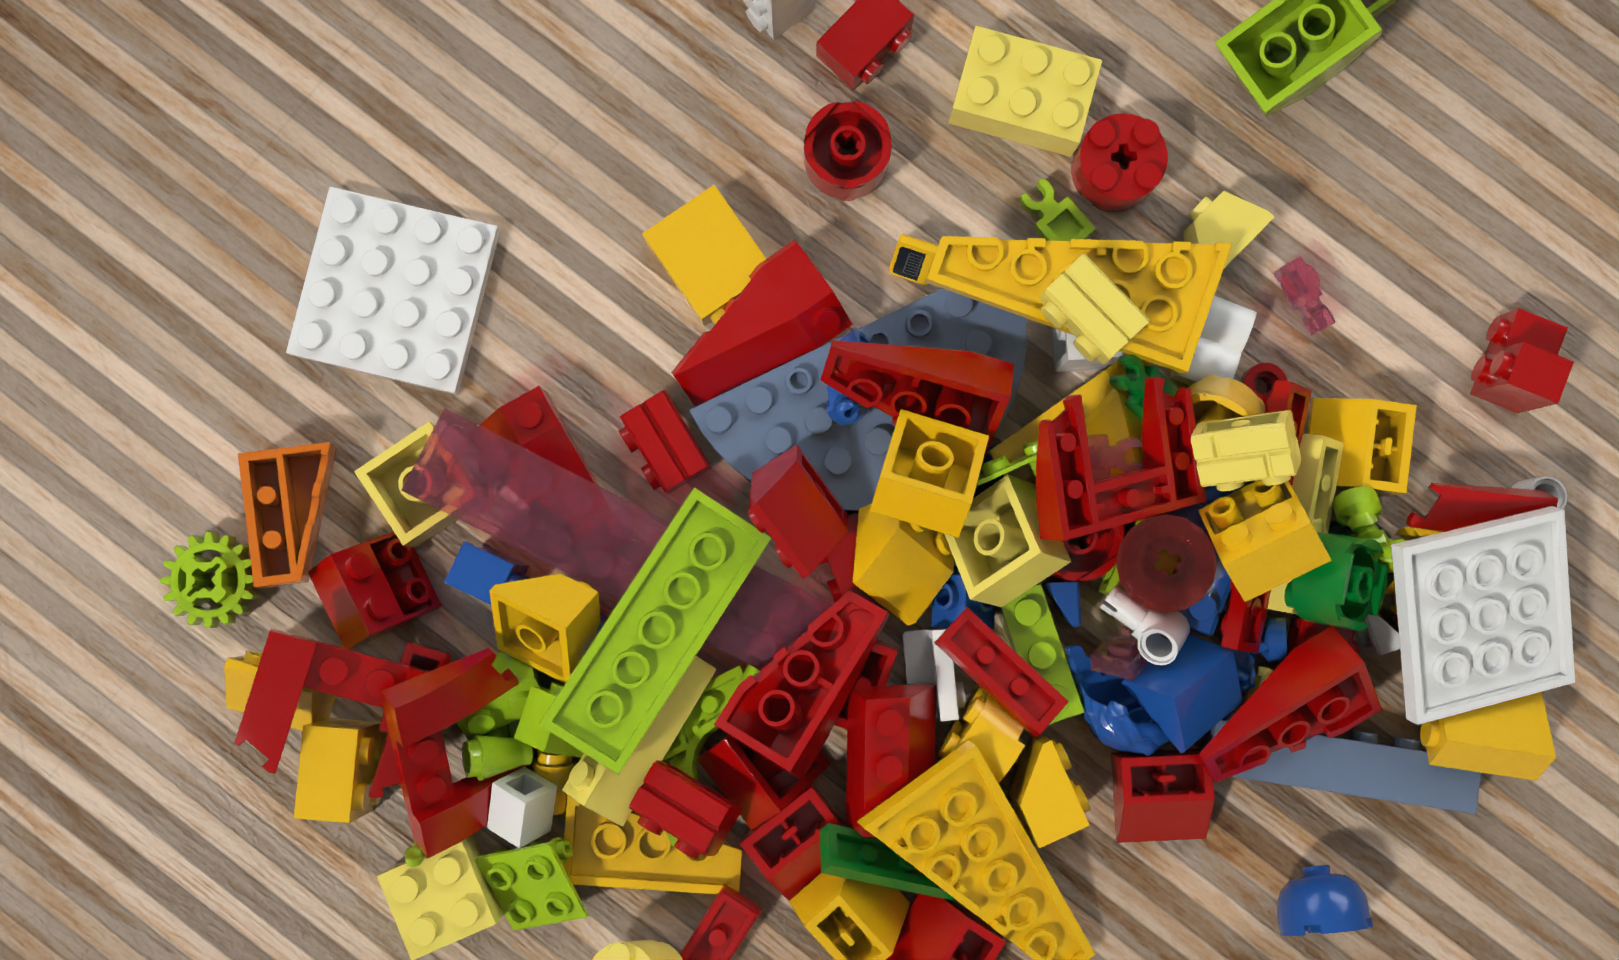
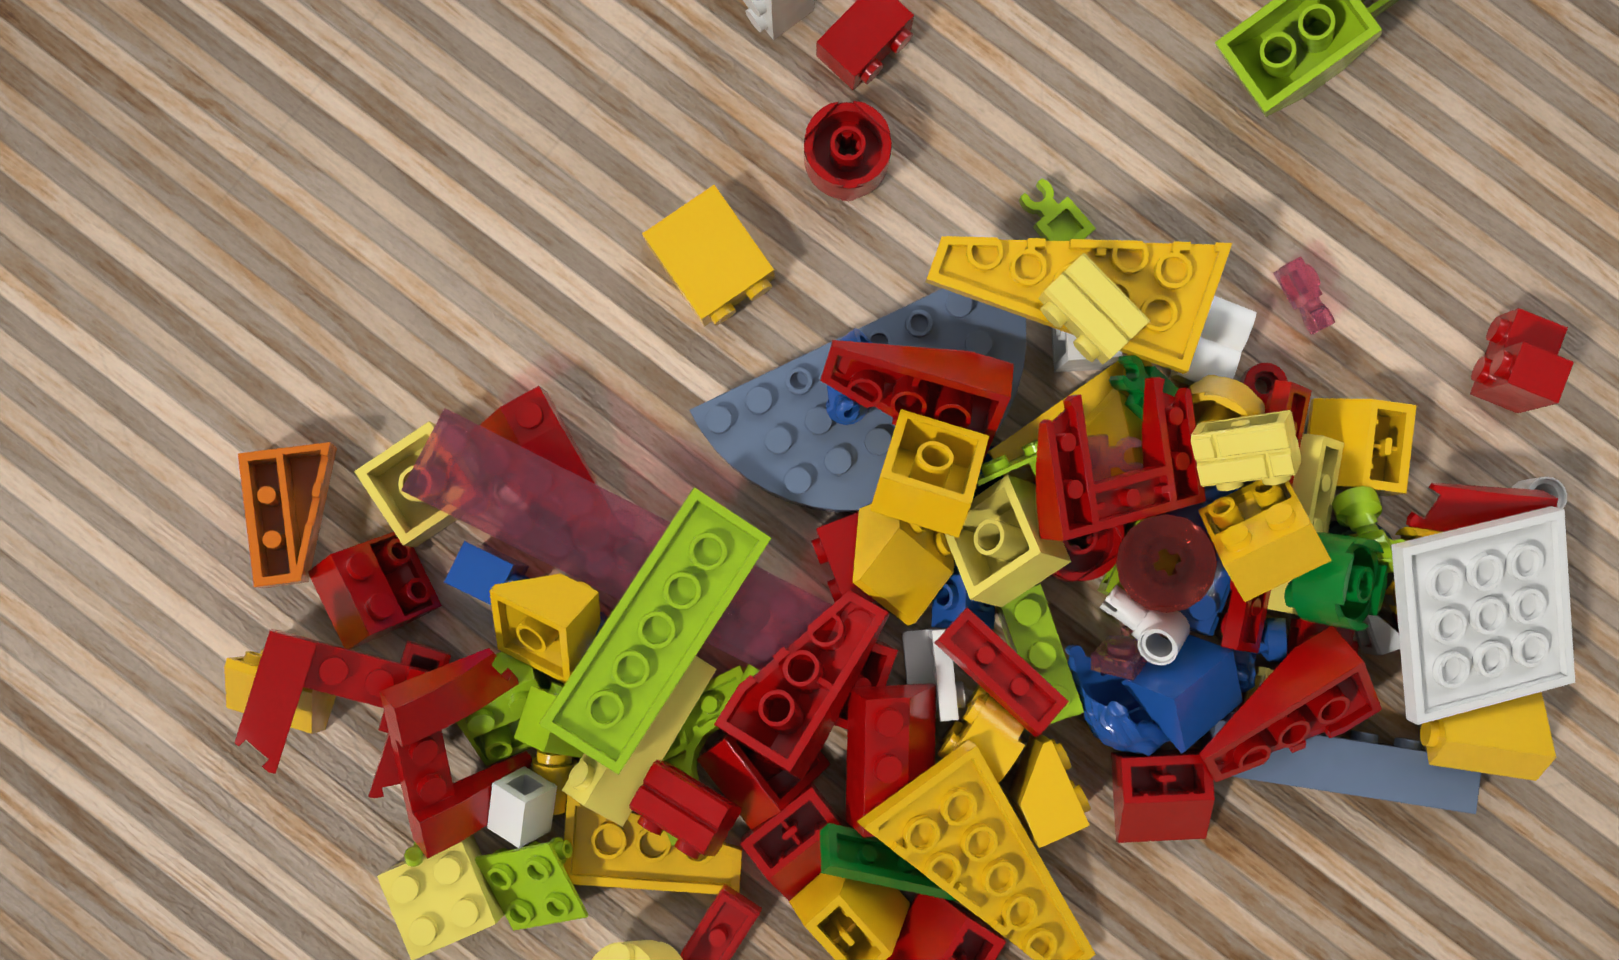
lime gear [160,532,260,628] -> none
white plate [286,187,500,395] -> none
yellow brick [294,718,387,823] -> none
lime cone [462,735,533,781] -> none
red brick [618,390,712,494] -> none
red wedge [671,240,853,407] -> none
red slope [748,444,848,579] -> none
slope [889,234,938,285] -> none
light yellow brick [948,26,1102,157] -> none
blue slope [1040,582,1081,627] -> none
red brick [1071,113,1168,212] -> none
light yellow slope [1183,191,1274,268] -> none
blue cylinder [1277,865,1373,936] -> none

